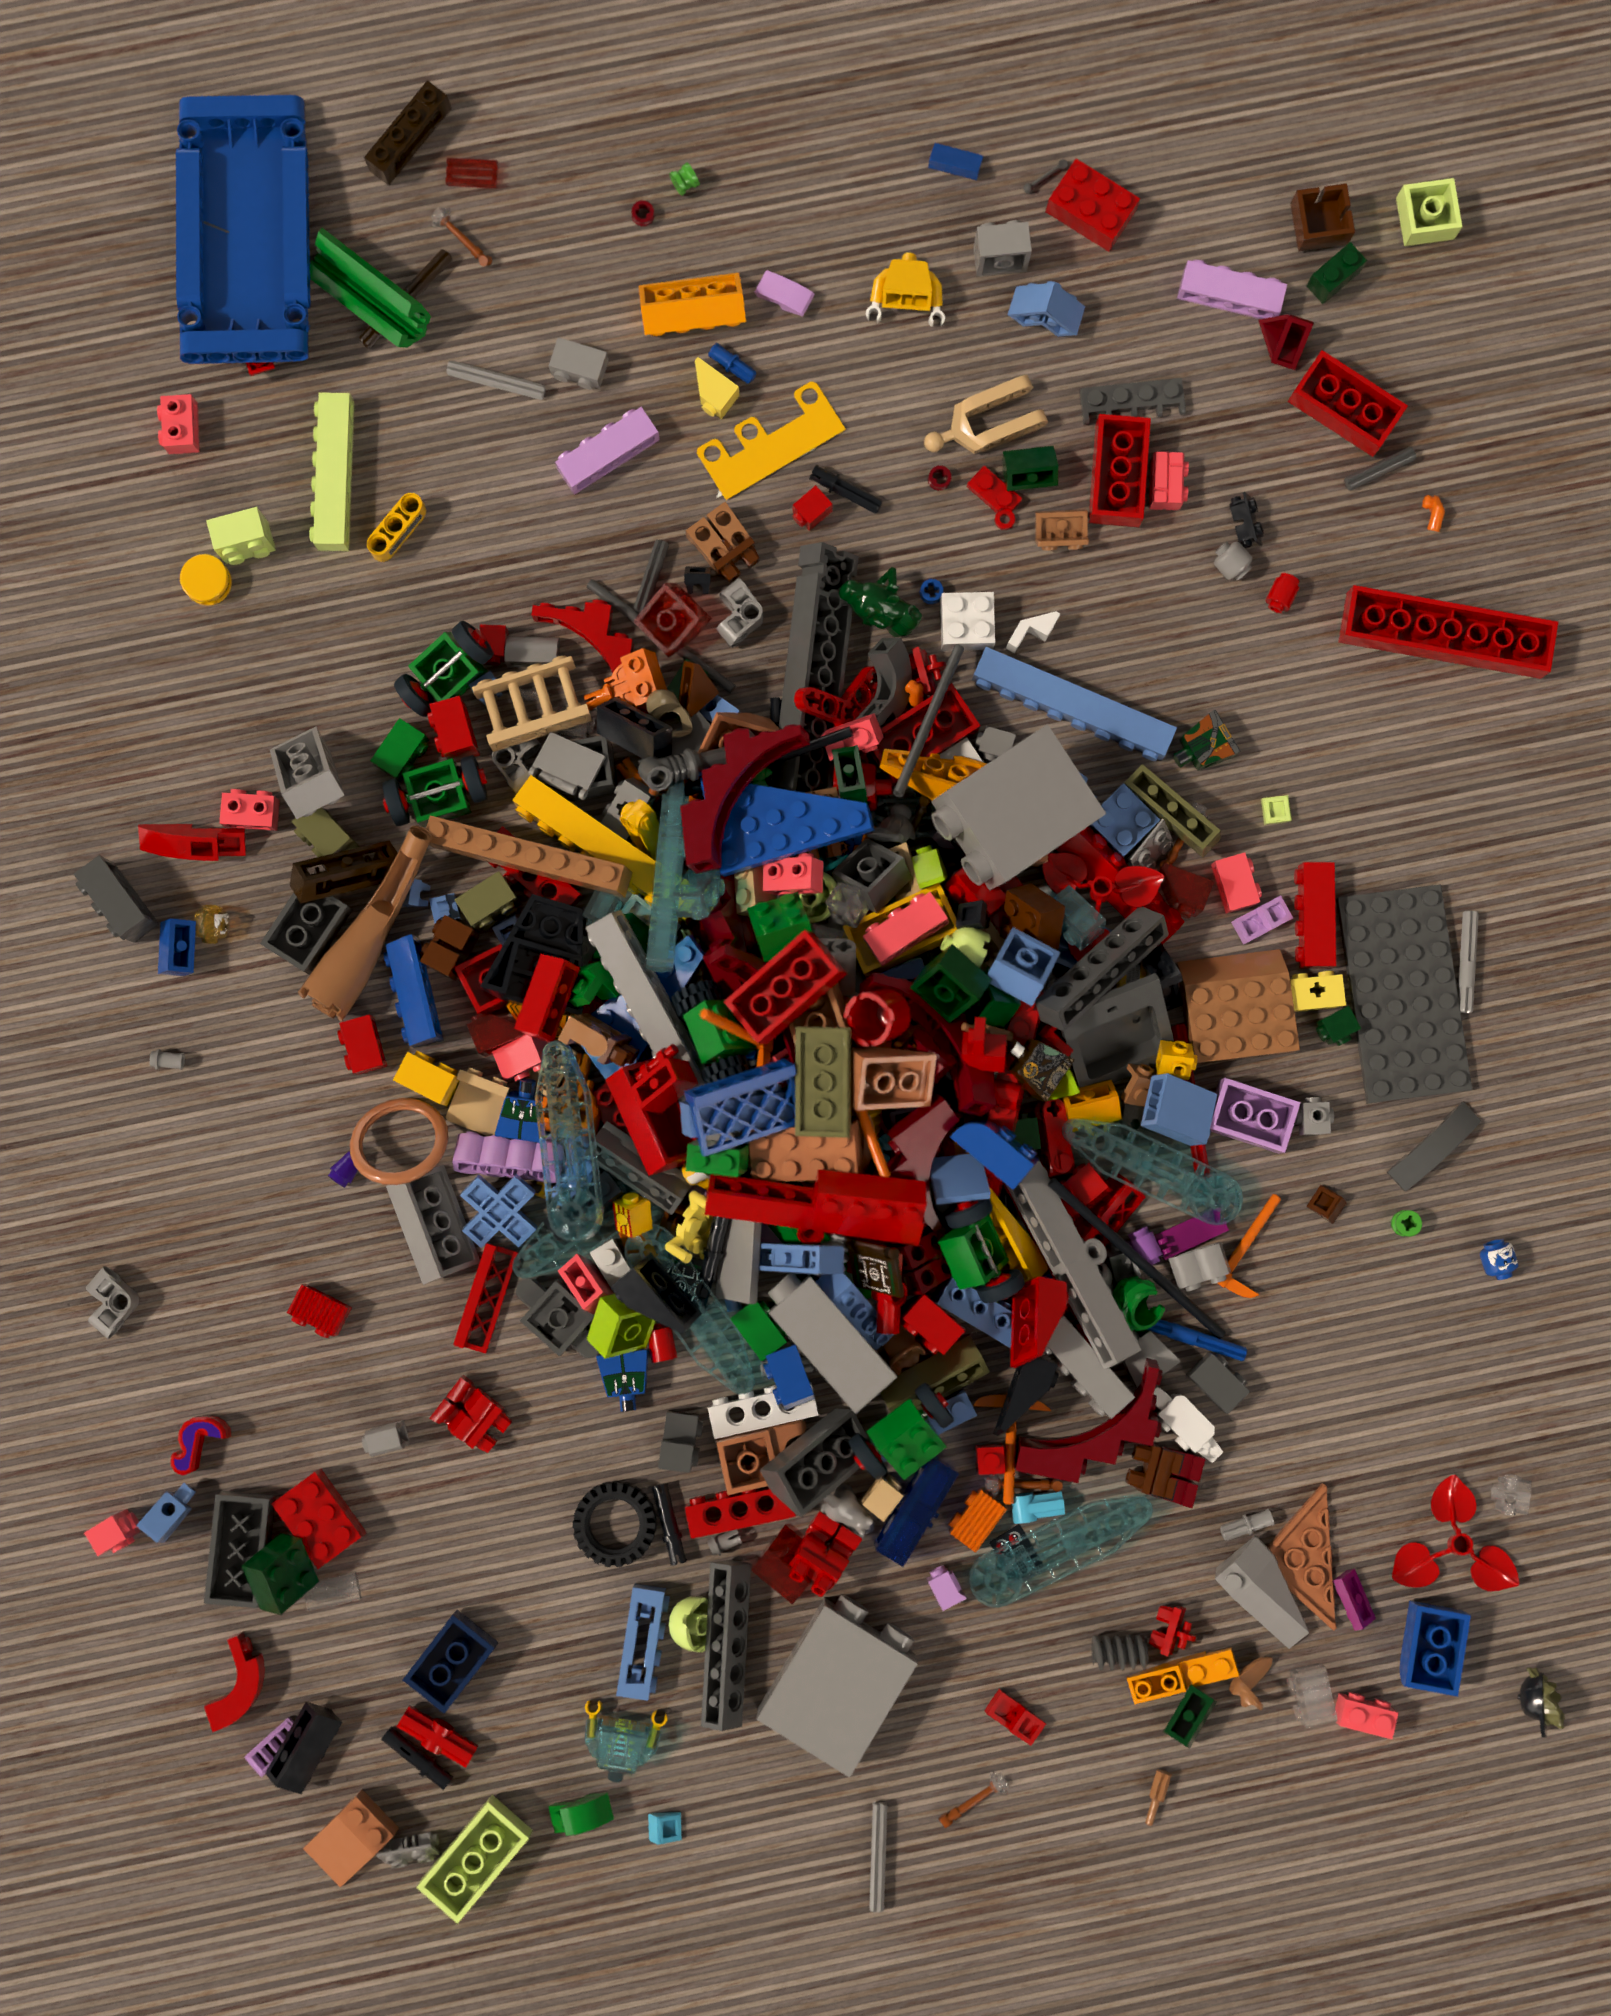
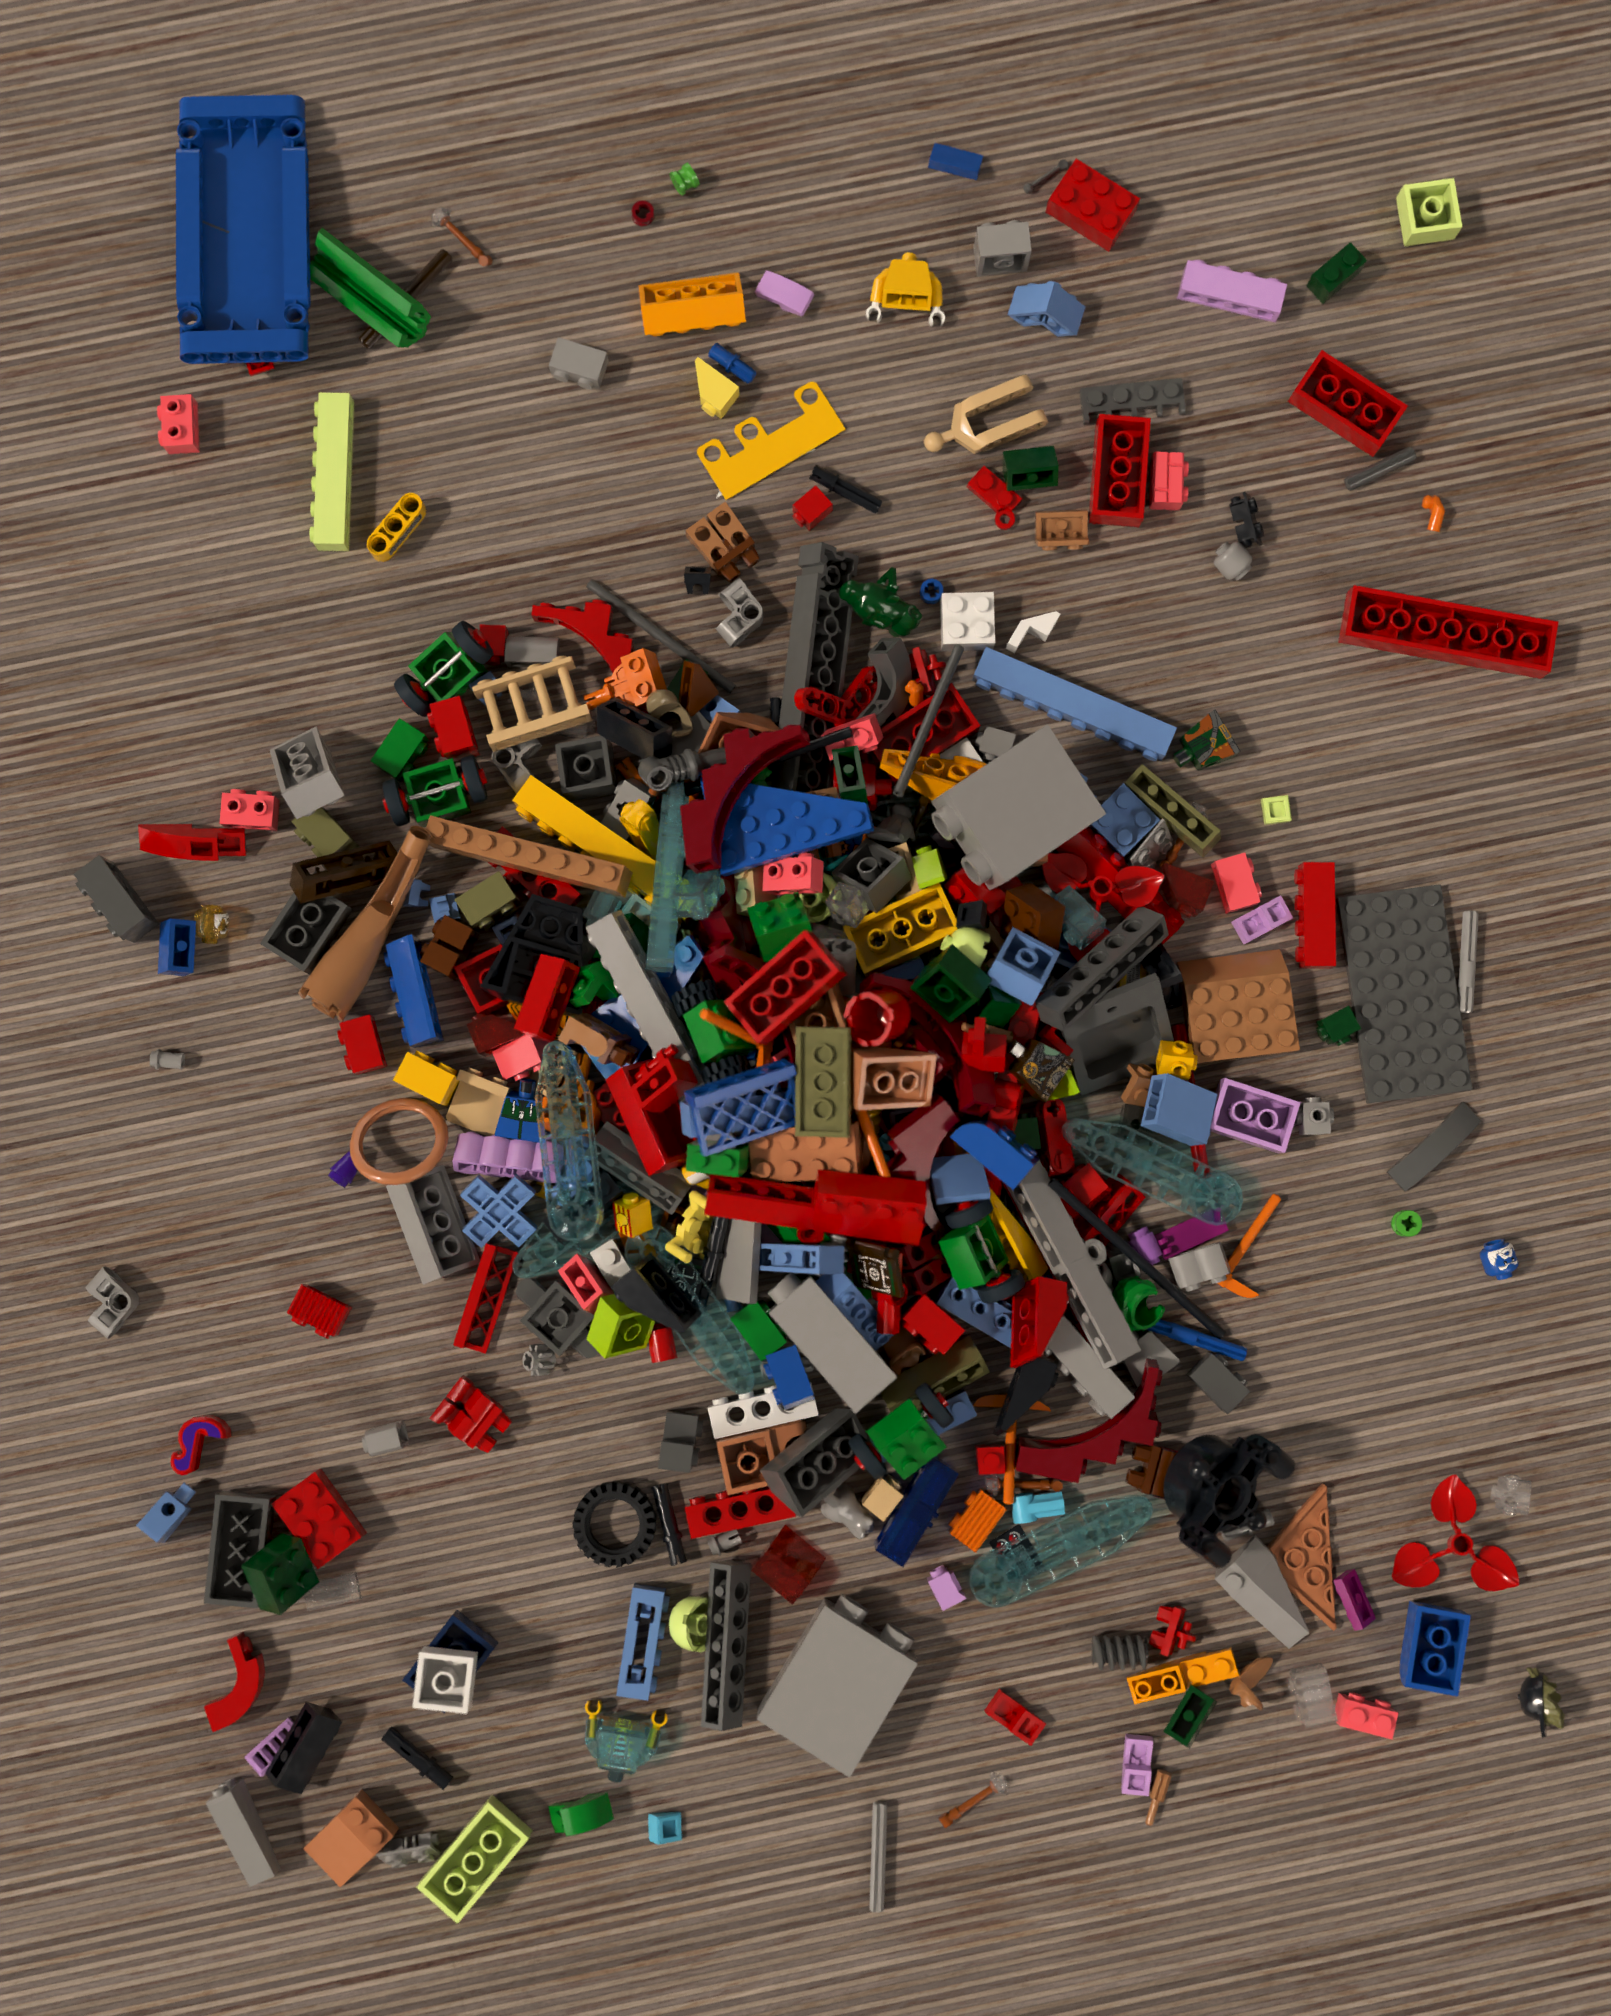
coral brick [84,1509,141,1556] -> none
yellow head [180,554,232,606] -> none
yellowish green brick [206,507,276,565] -> none
dark brown brick [364,80,452,186] -> none
red piece [397,1705,478,1768] -> none
clear red tile [445,158,498,188] -> none
light grey axle [446,360,546,400] -> none
light grey piece [528,732,606,800] -> none
lavender brick [555,407,660,495] -> none
torso [596,1348,649,1412] -> none
clear red slope [633,583,712,657] -> none
dark grey axle [634,540,669,614] -> none
red hips [789,1511,862,1597] -> none
coral brick [863,892,949,967] -> none
dark red bush [928,465,952,491] -> none
light orange brick [1062,1080,1122,1132] -> none
white hinge [1154,1386,1223,1463] -> none
dark red slope [1258,314,1314,370] -> none
red brick [1265,573,1300,613] -> none
reddish brown piece [1290,183,1355,252] -> none
light yellow brick [1290,971,1346,1012] -> none
reddish brown slope [1307,1185,1346,1224] -> none
none -> light grey slope [205,1778,281,1887]
none -> white brick [413,1646,478,1714]
none -> light grey gear [523,1344,556,1376]
none -> lavender slope [1121,1734,1154,1796]
none -> black piece [1164,1434,1295,1568]

